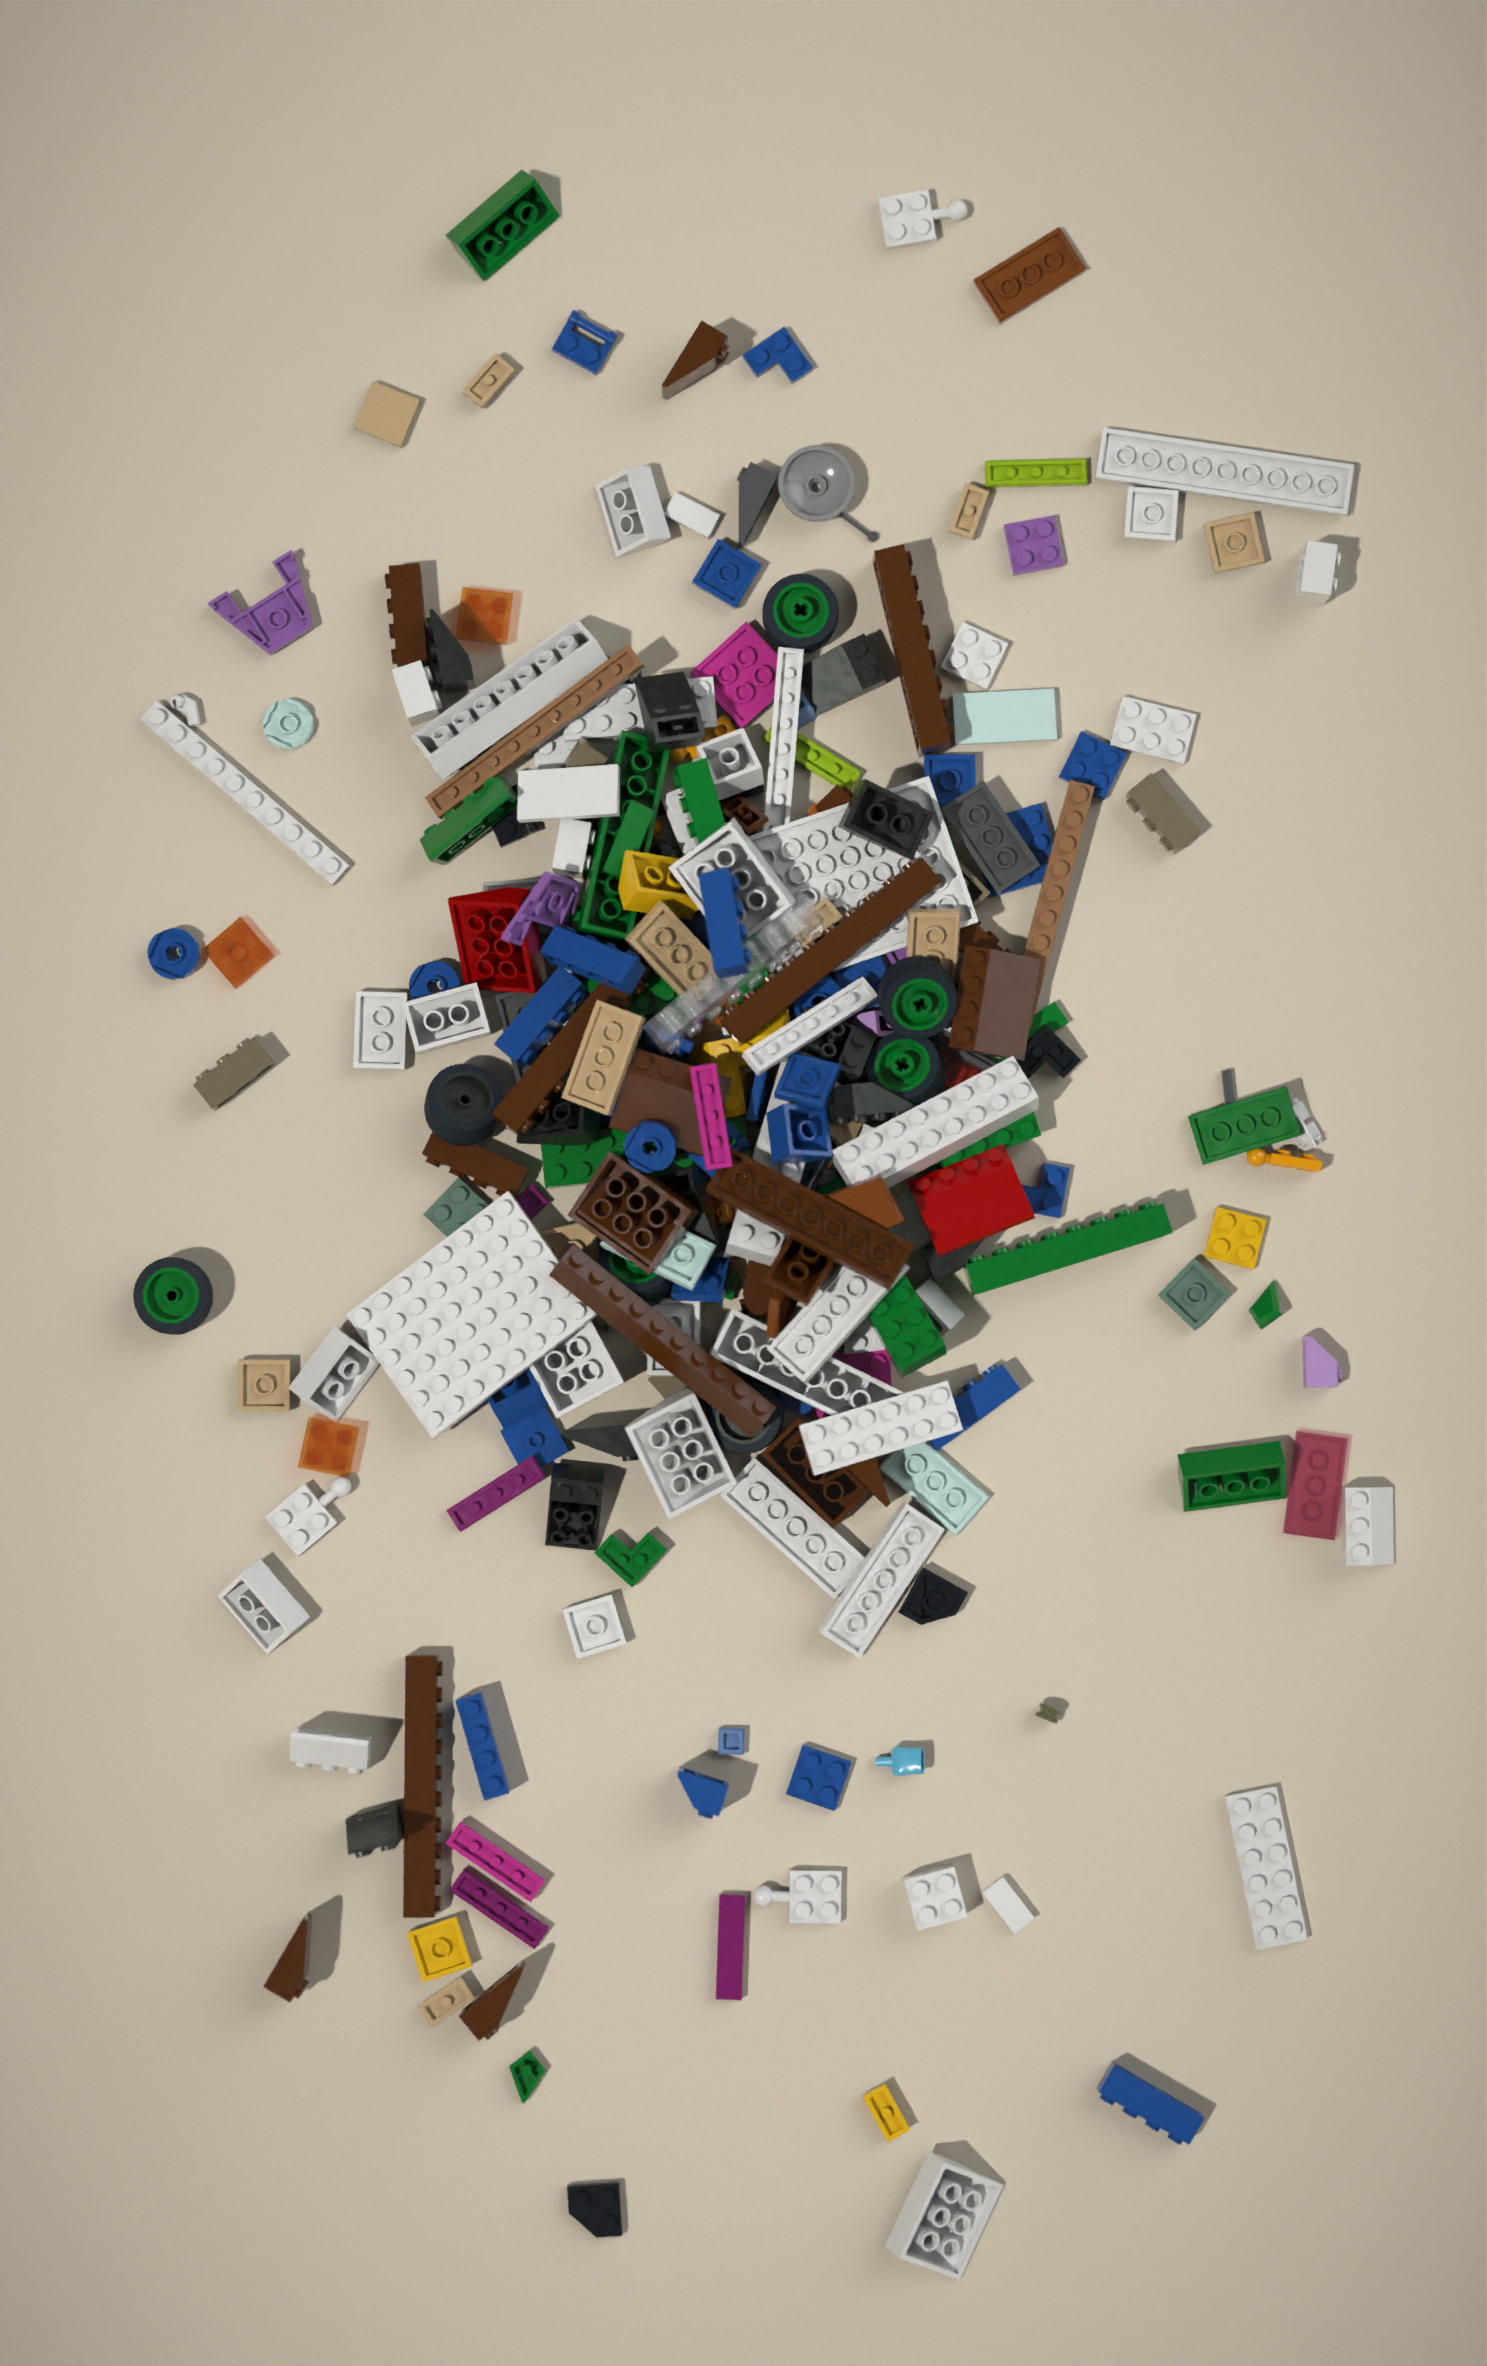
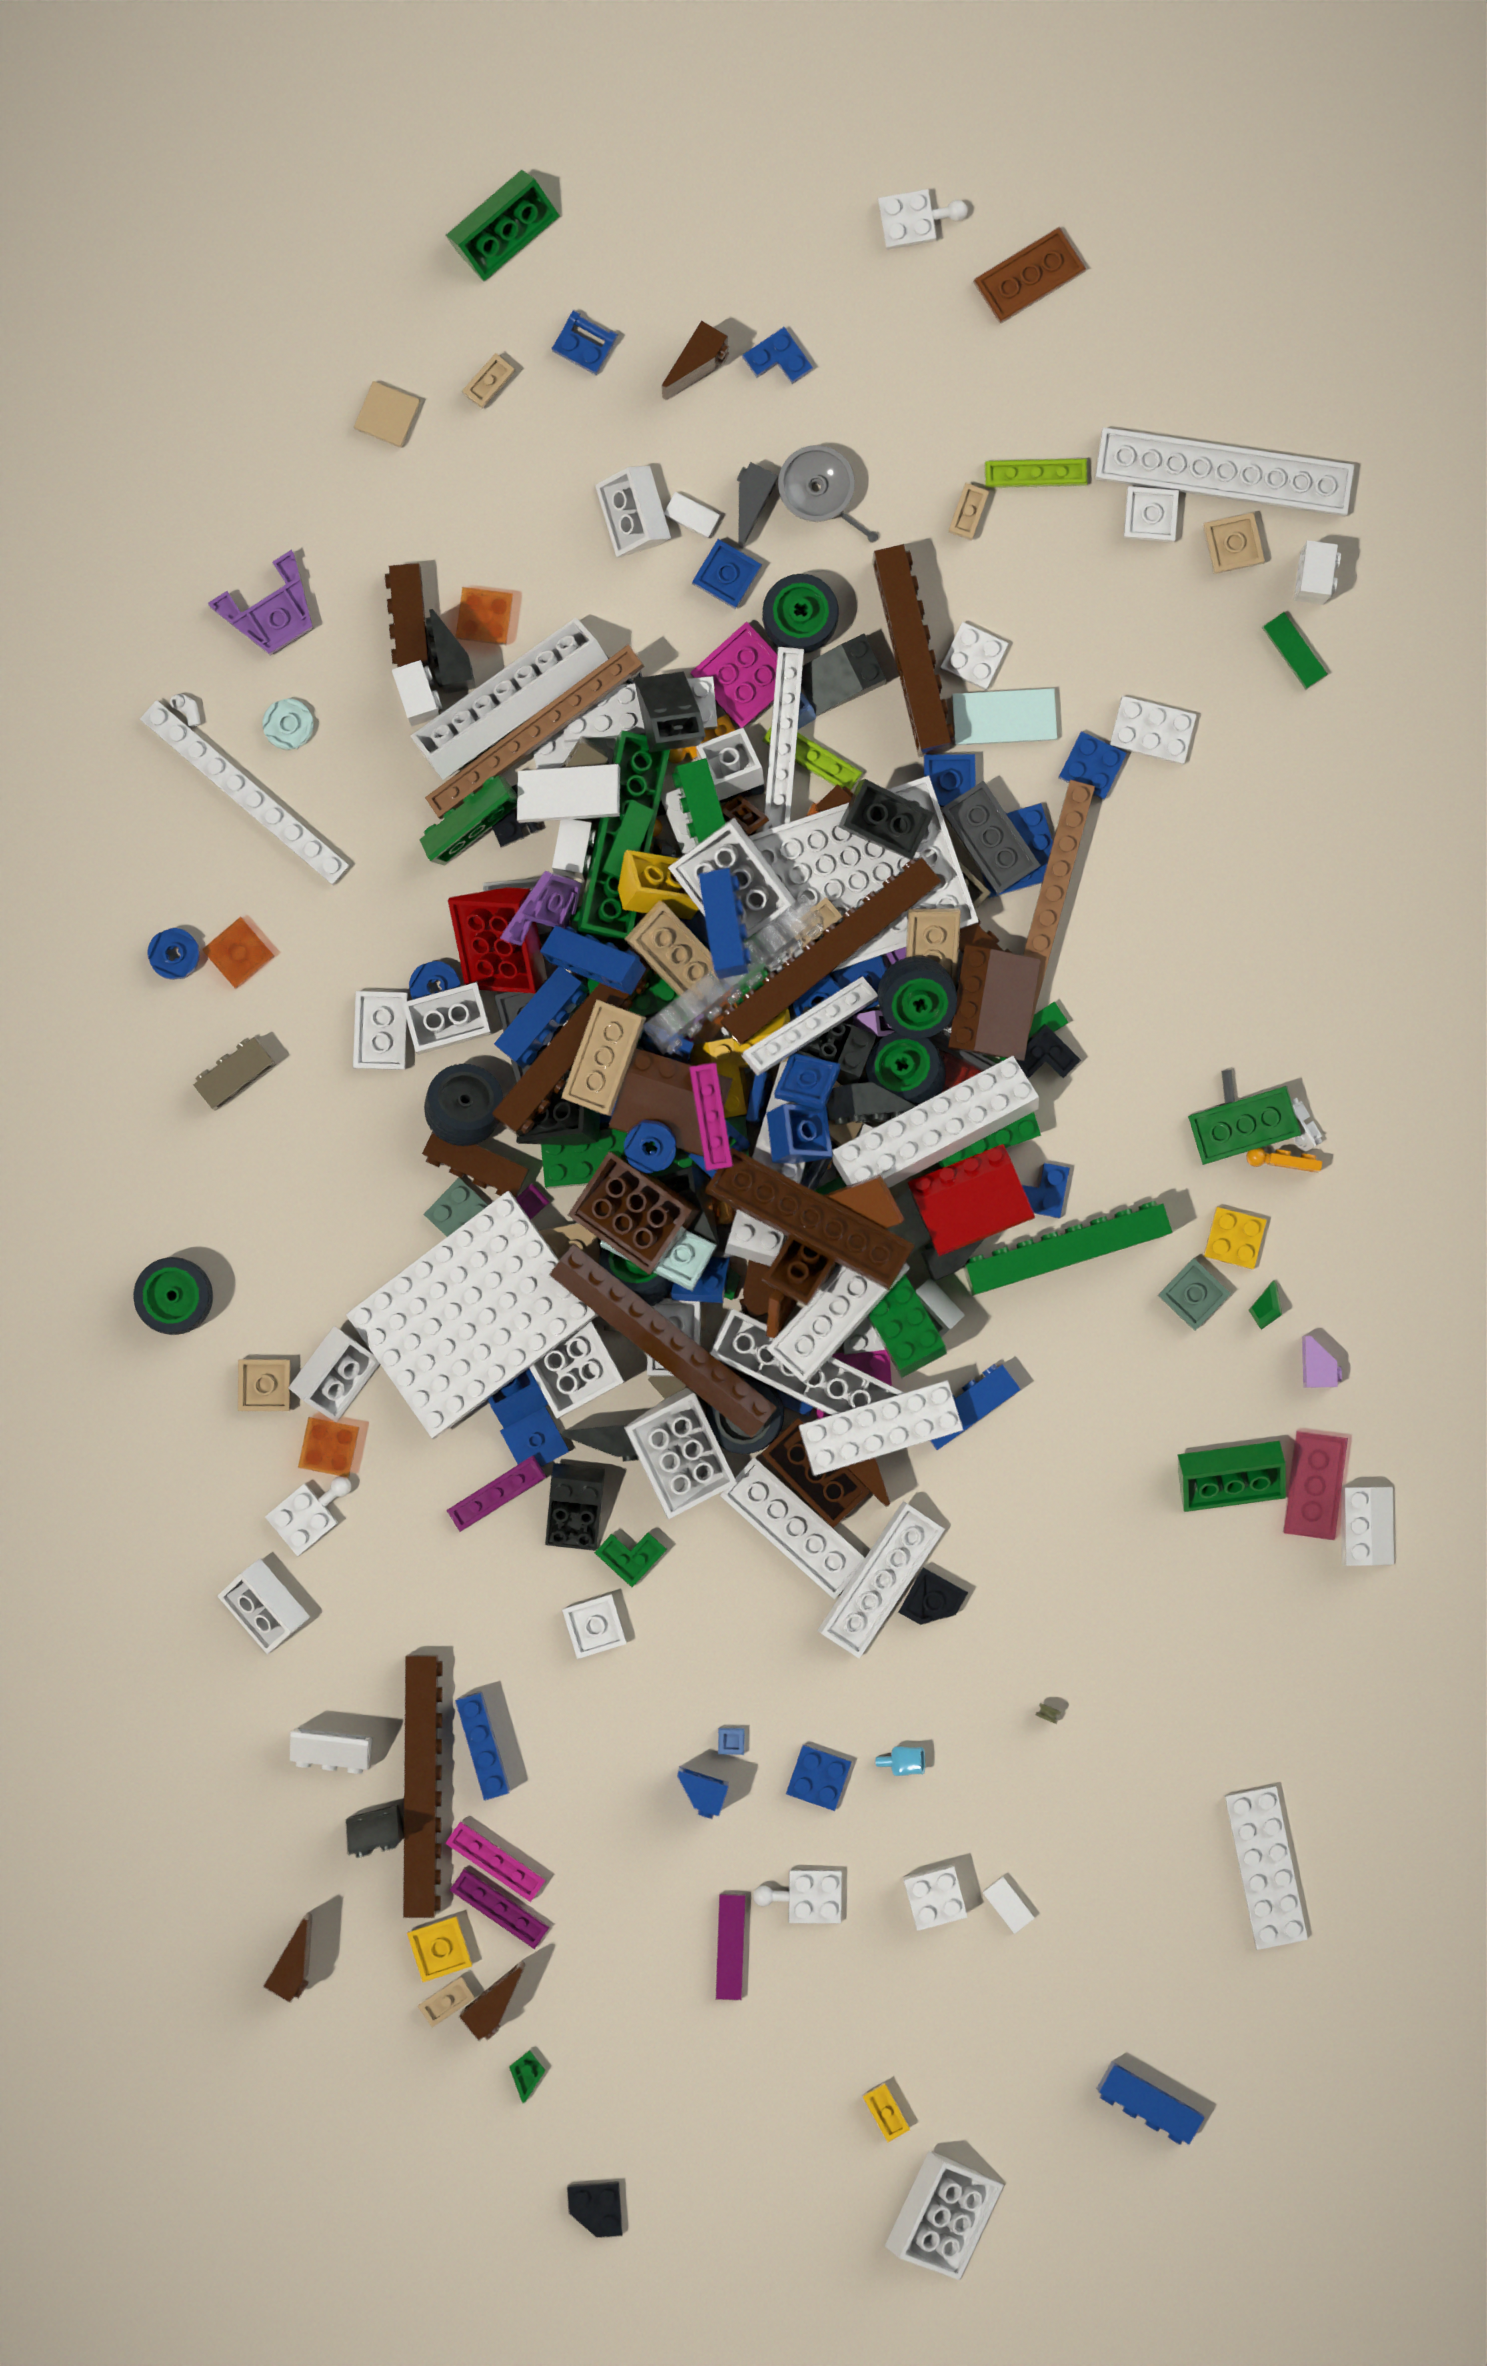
light aqua tile [879,1442,989,1536] -> none
medium lavender plate [1003,515,1064,576] -> none
dark tan brick [1126,773,1200,854] -> none
none -> green tile [1262,612,1327,690]

